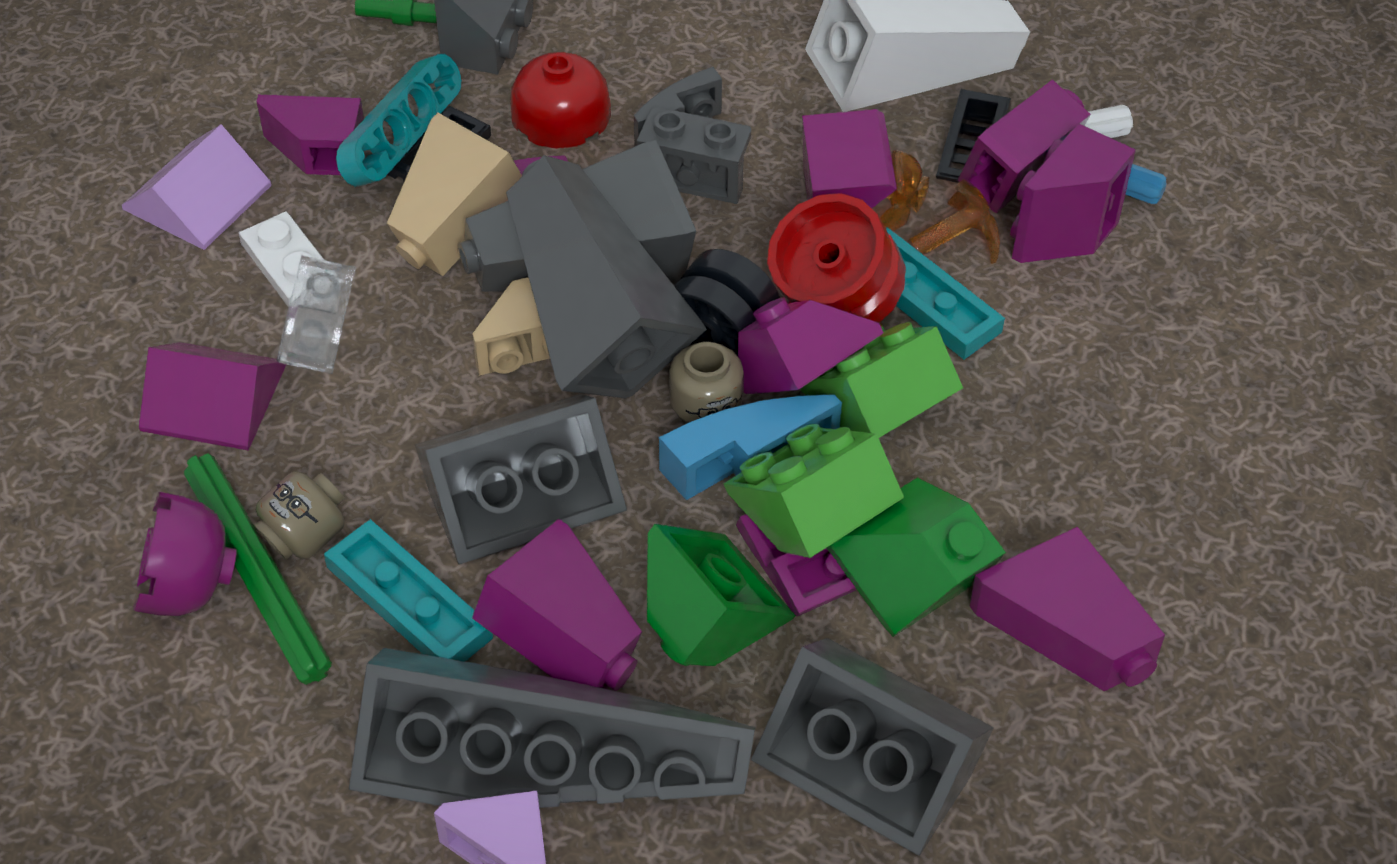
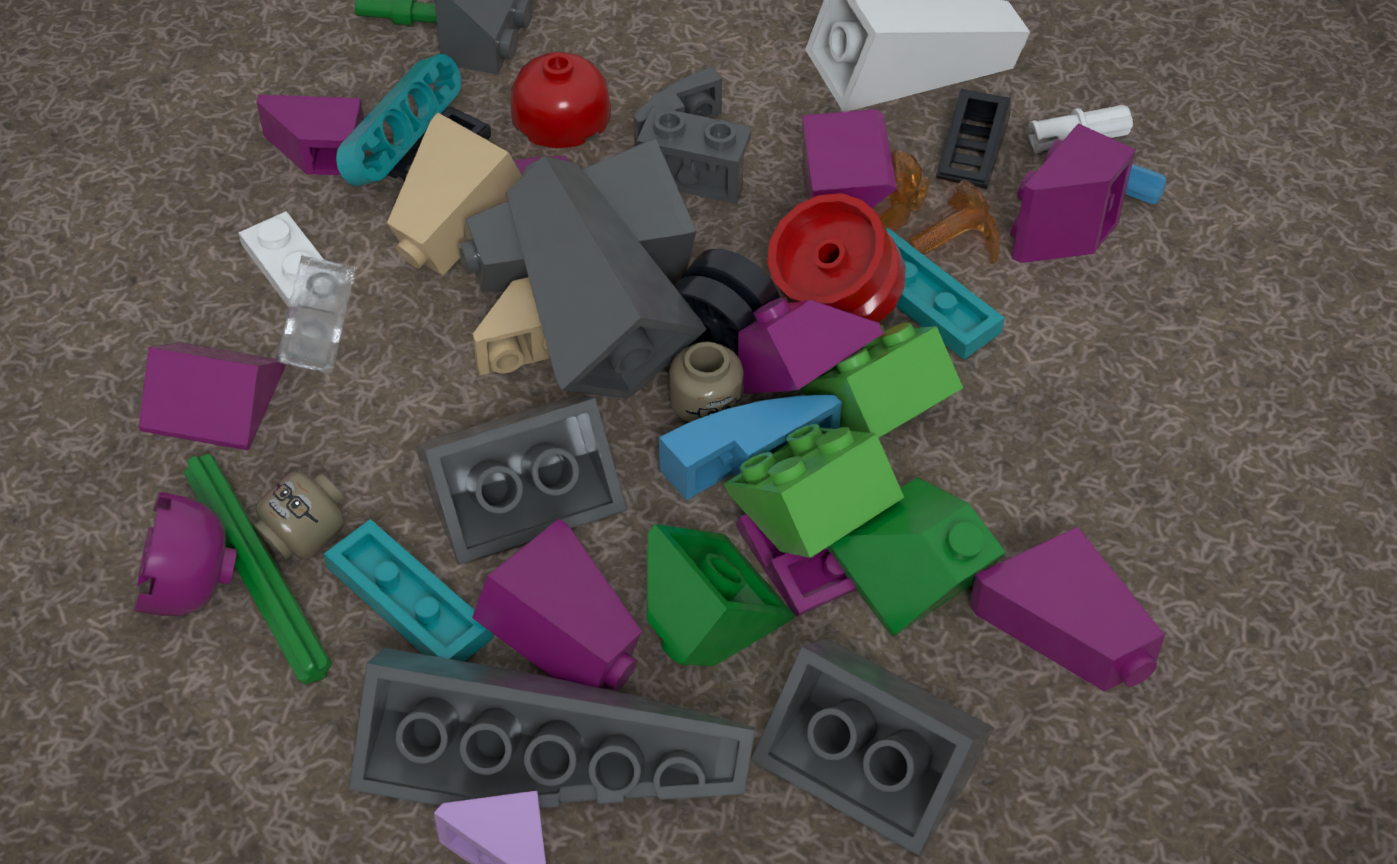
lavender slope [122,124,271,250] -> none
magenta slope [958,79,1091,214] -> none

